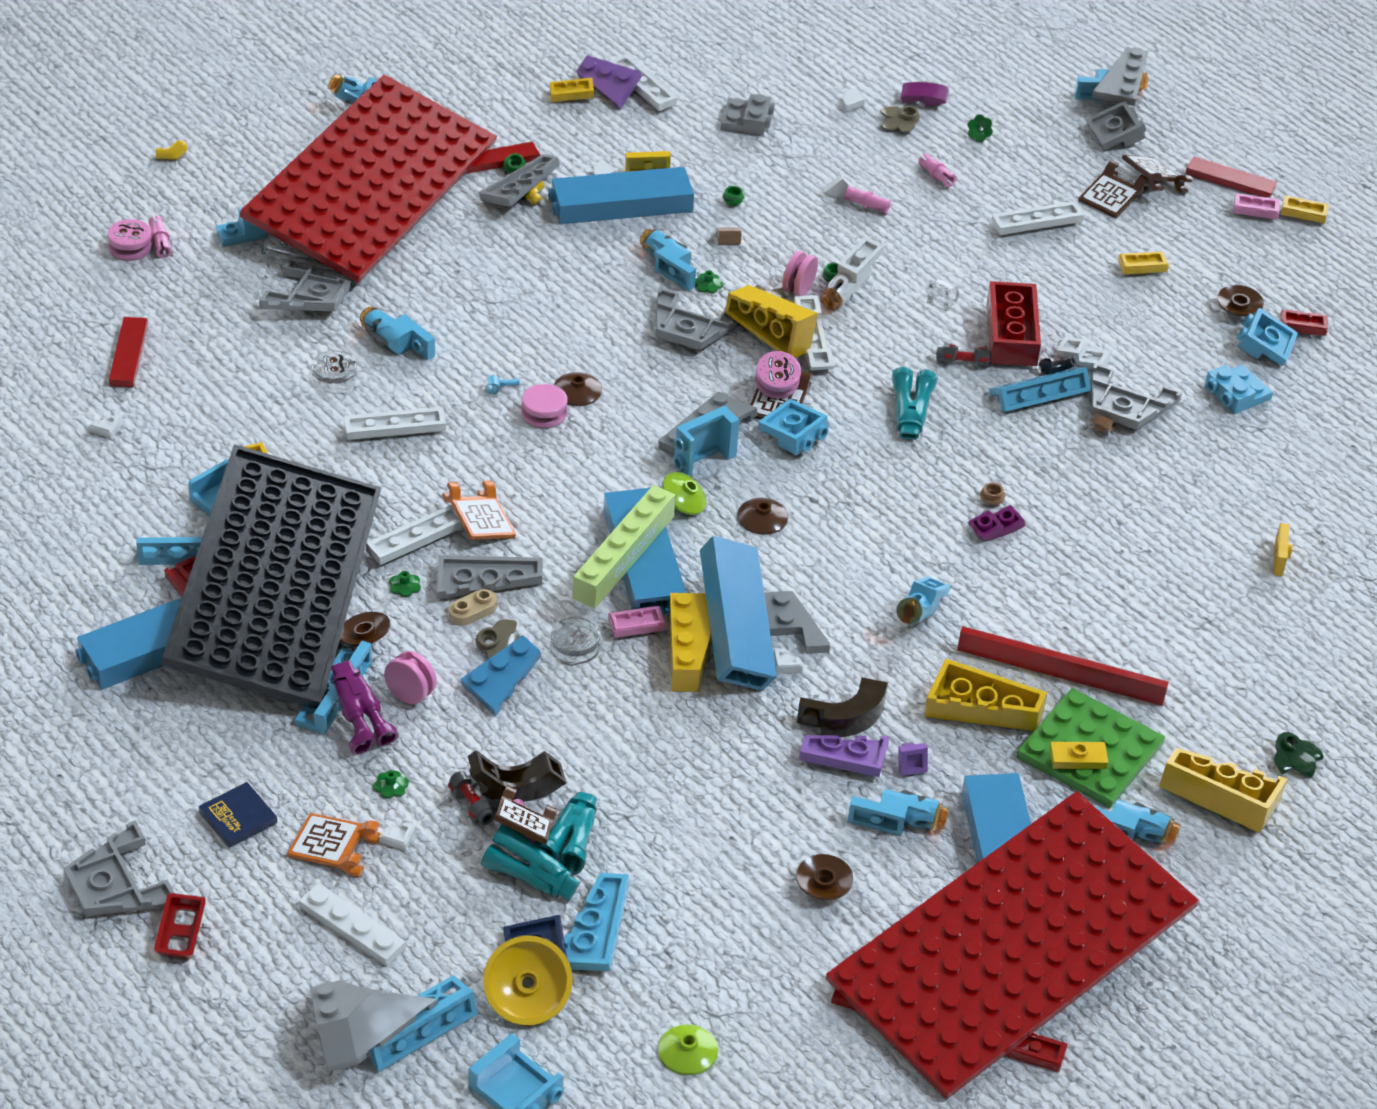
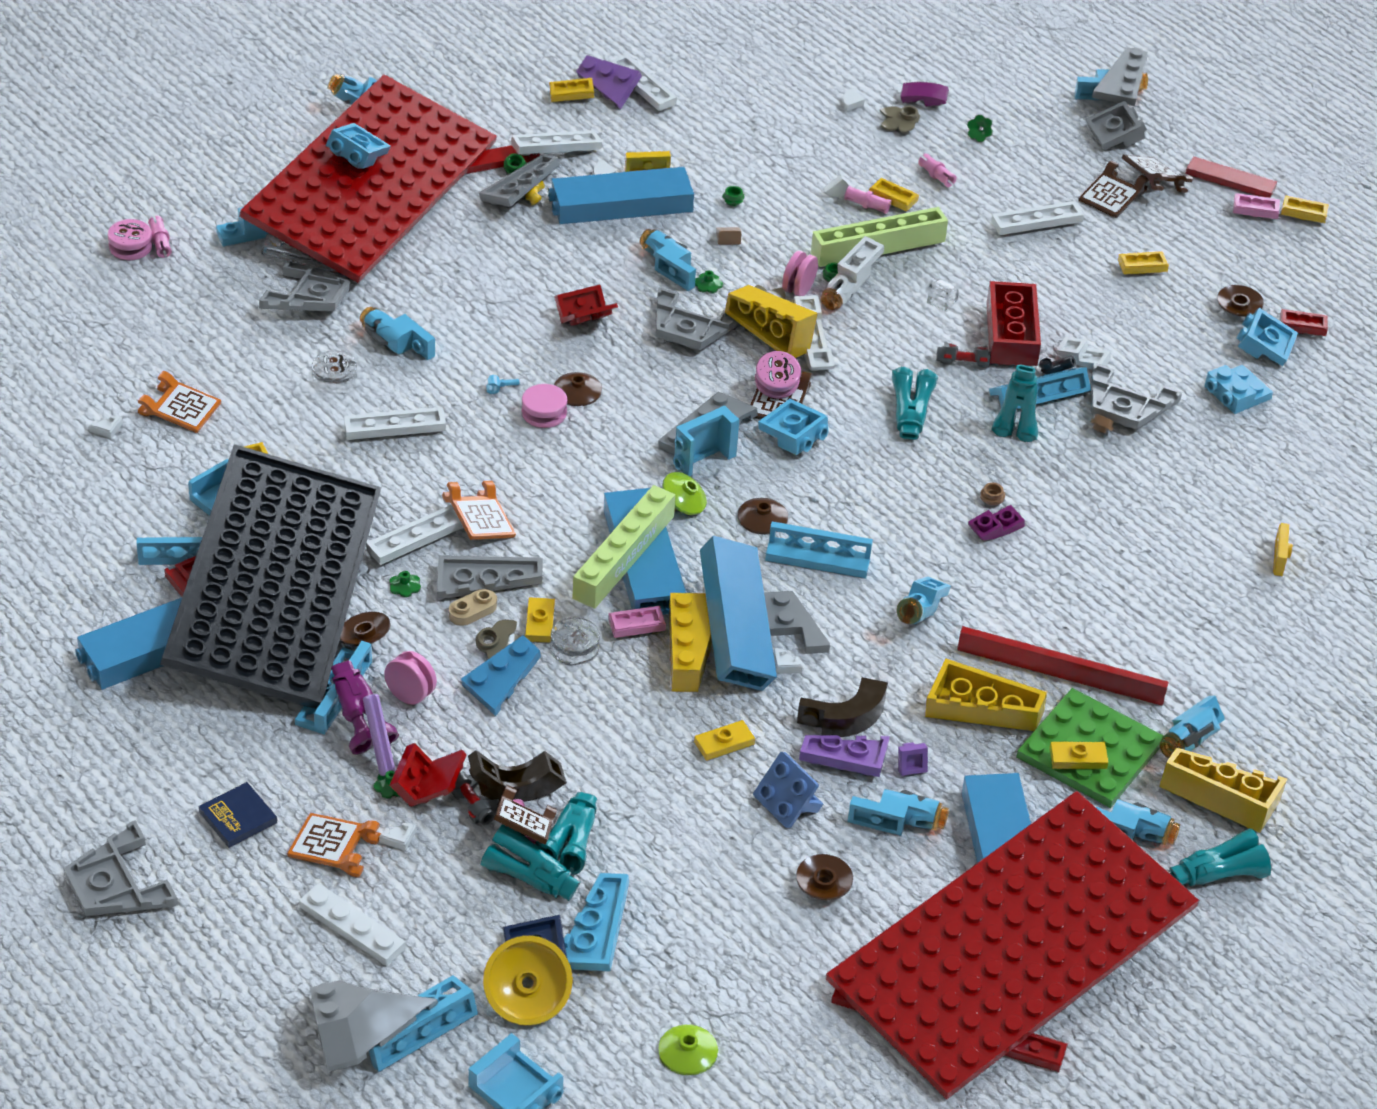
red tile [109,317,148,387] -> none
red piece [154,893,206,959] -> none
yellow arm [155,140,188,160] -> none
light grey plate [720,94,775,136] -> none
dark green plate [1274,732,1324,778] -> none
none -> flag [138,371,221,433]
none -> medium azure plate [326,123,391,169]
none -> lavender axle [363,694,396,776]
none -> red bracket [390,743,467,807]
none -> white plate [511,130,602,155]
none -> yellow plate [525,597,555,643]
none -> red bracket [554,284,618,326]
none -> yellow plate [694,720,755,761]
none -> medium blue bracket [753,752,823,828]
none -> medium azure fence [765,522,873,578]
none -> yellowish green brick [811,207,948,267]
none -> yellow plate [869,178,919,212]
none -> teal piece [991,365,1038,442]
none -> medium azure plate [1159,696,1225,758]
none -> teal piece [1169,828,1271,886]

